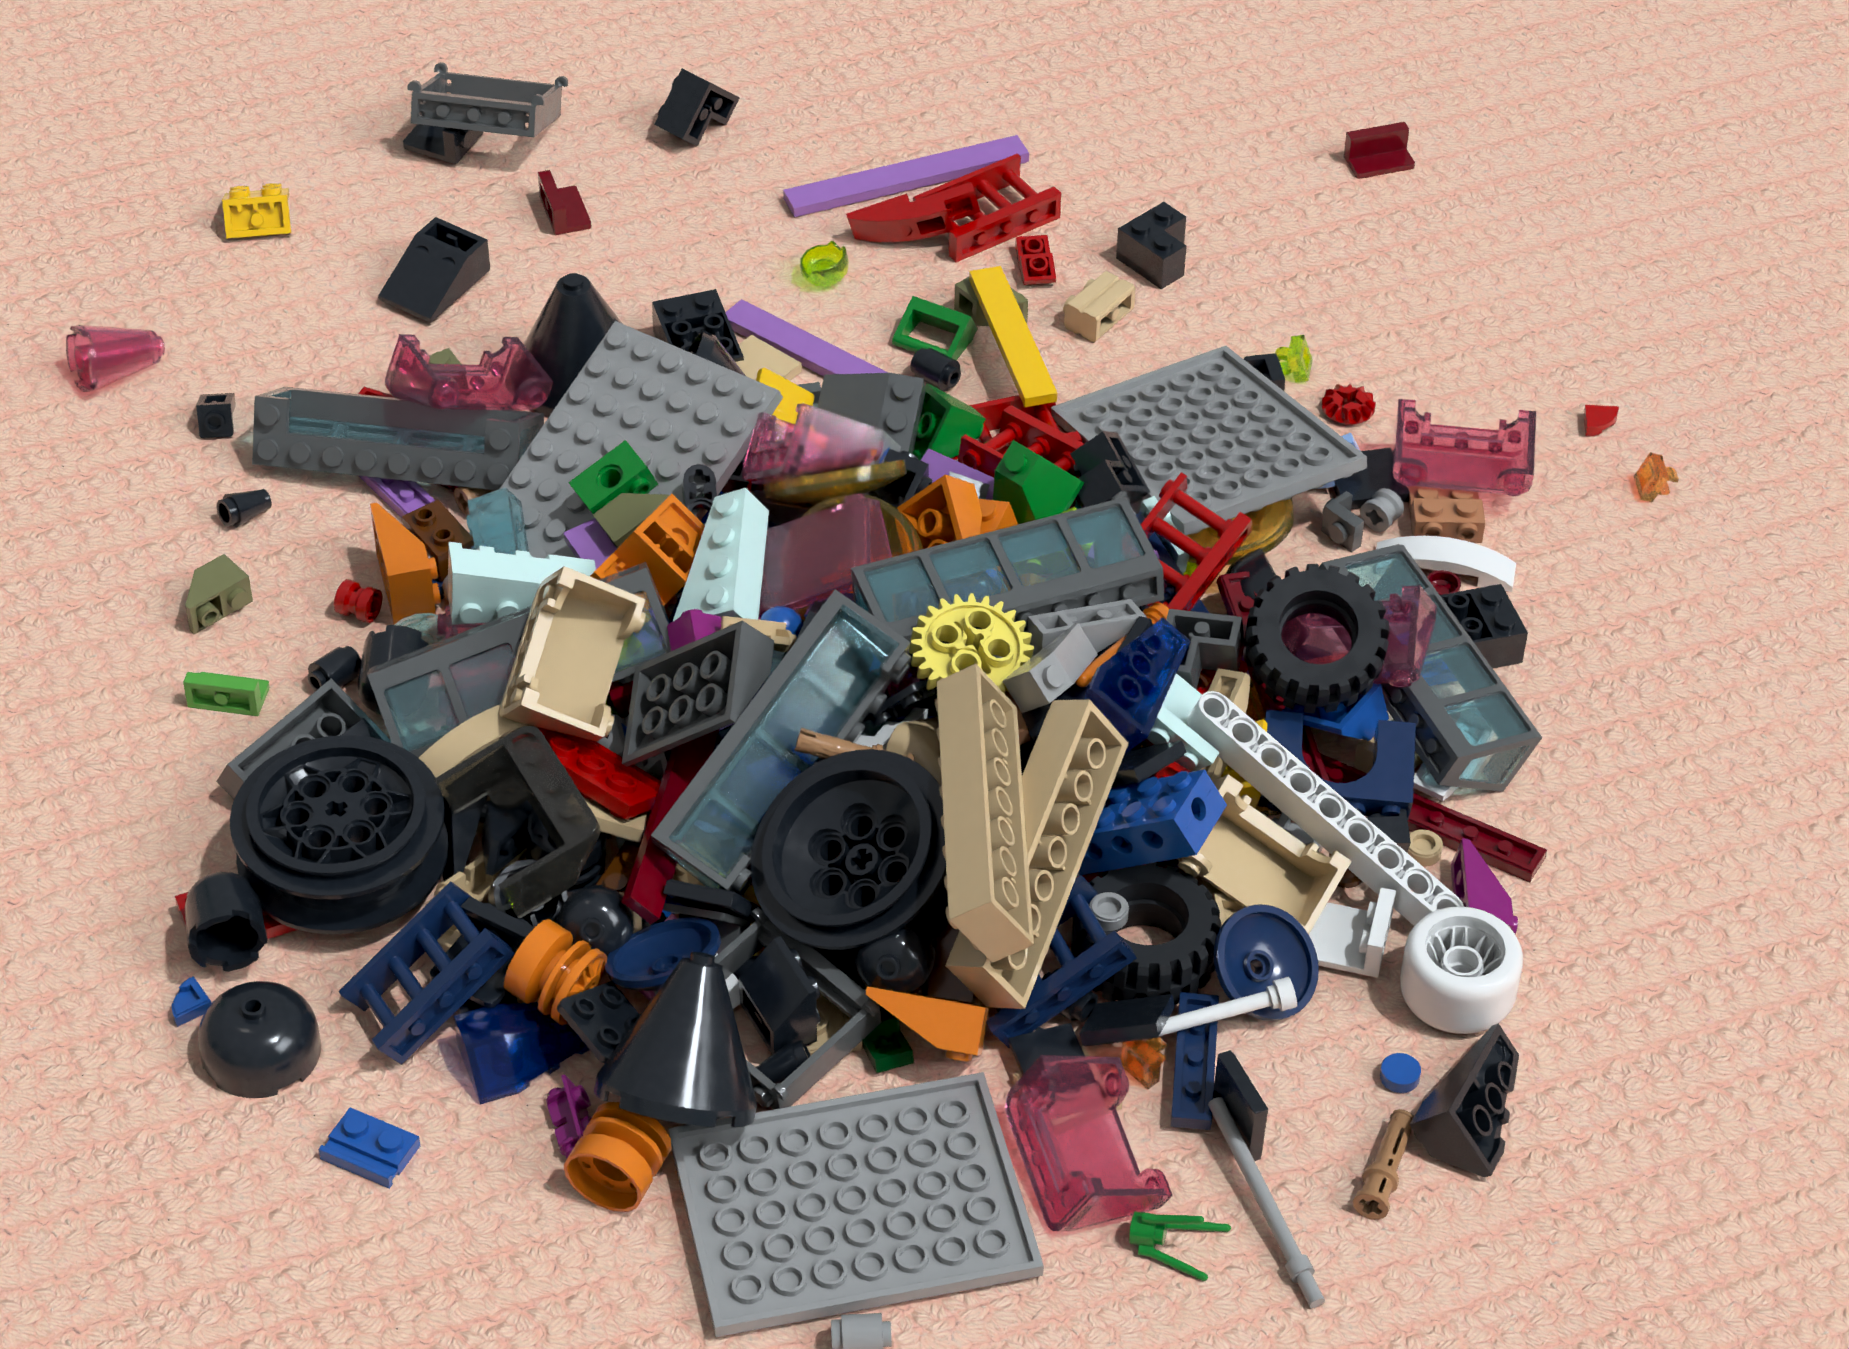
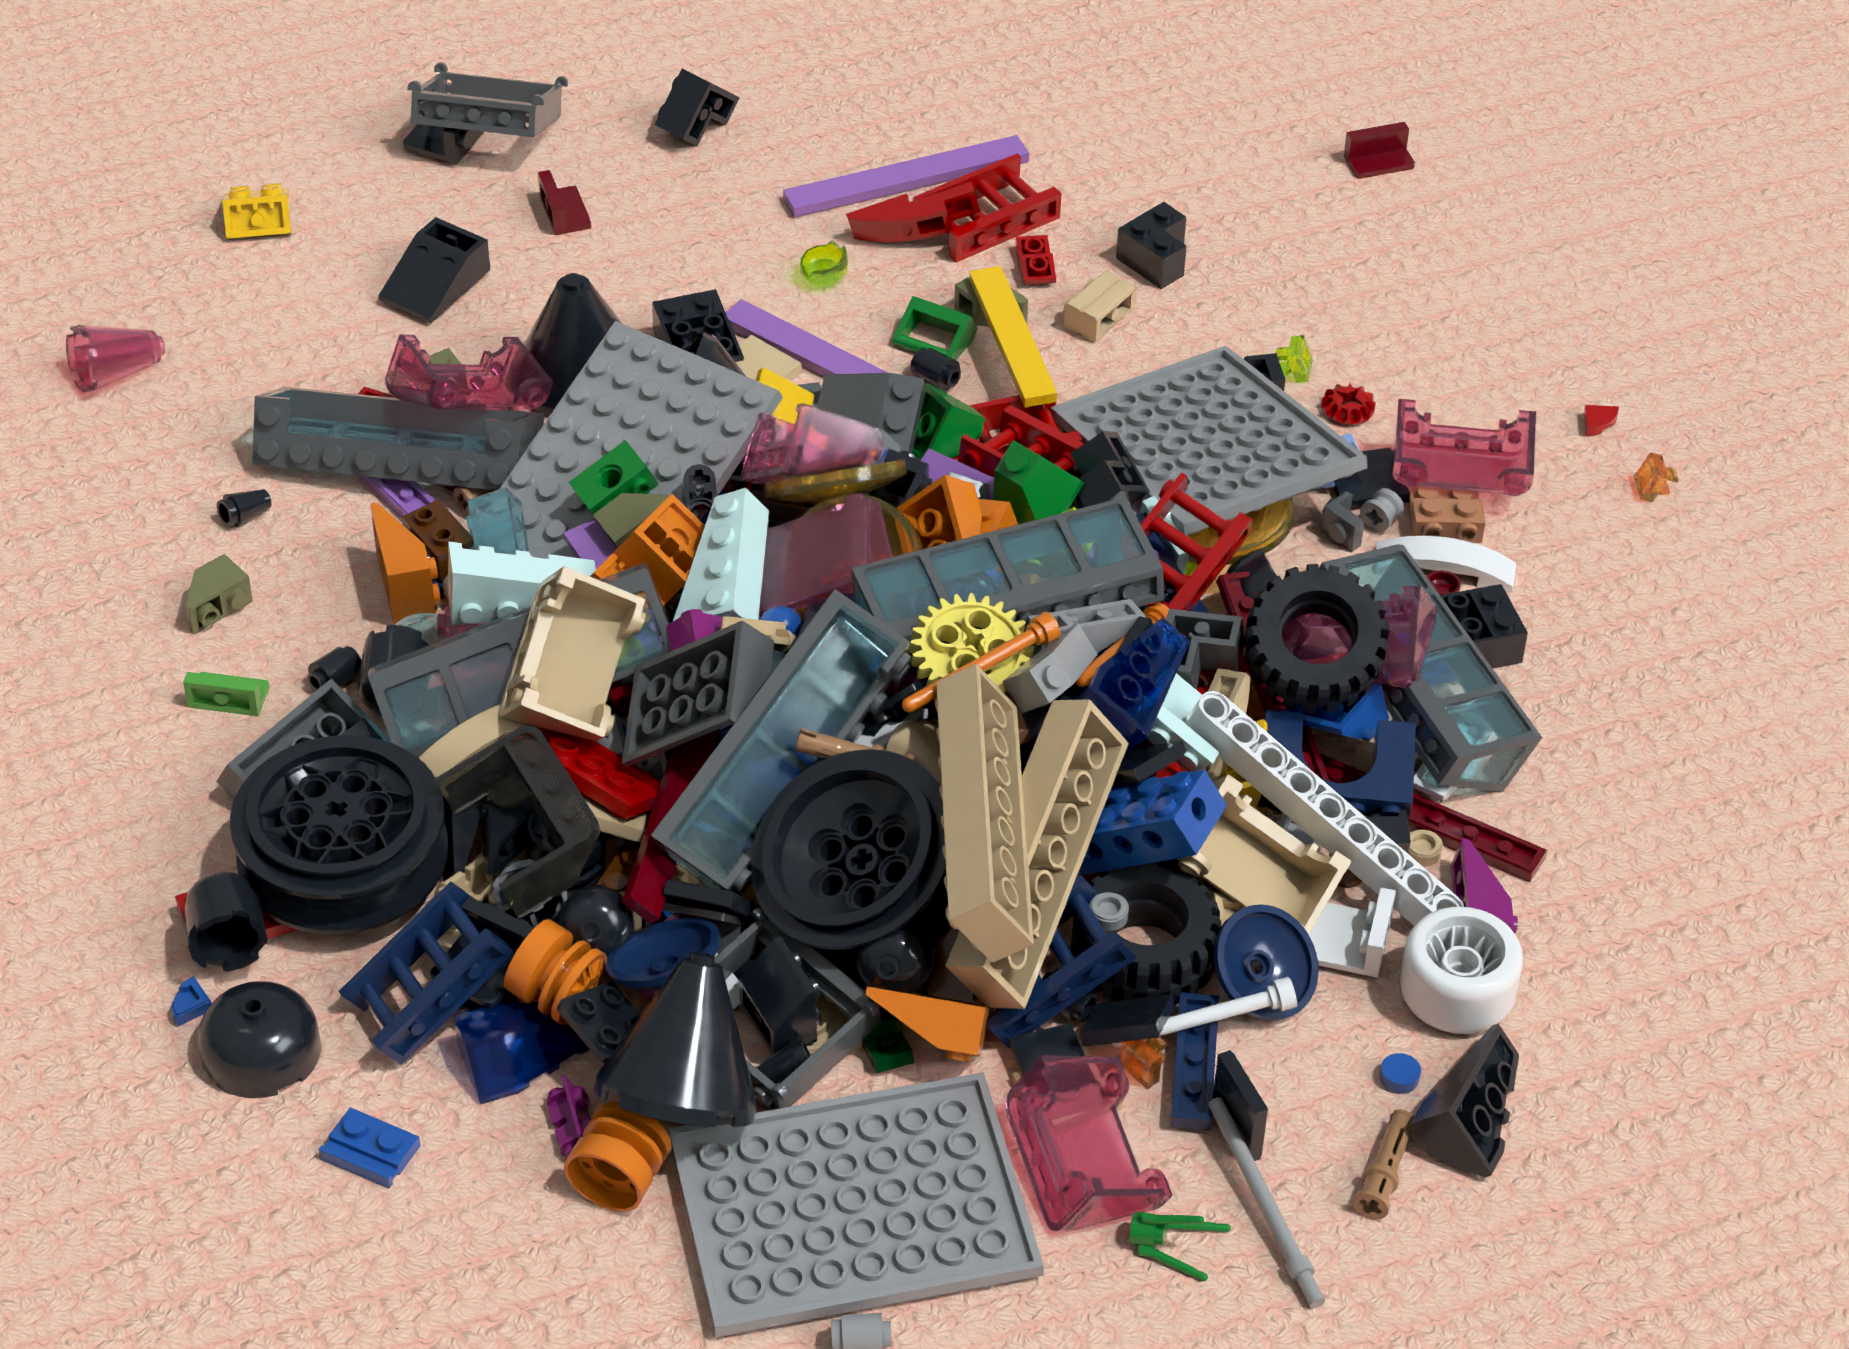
black bracket [196,393,236,438] -> none
red wheel [334,579,383,623] -> none
none -> orange piece [902,612,1061,713]

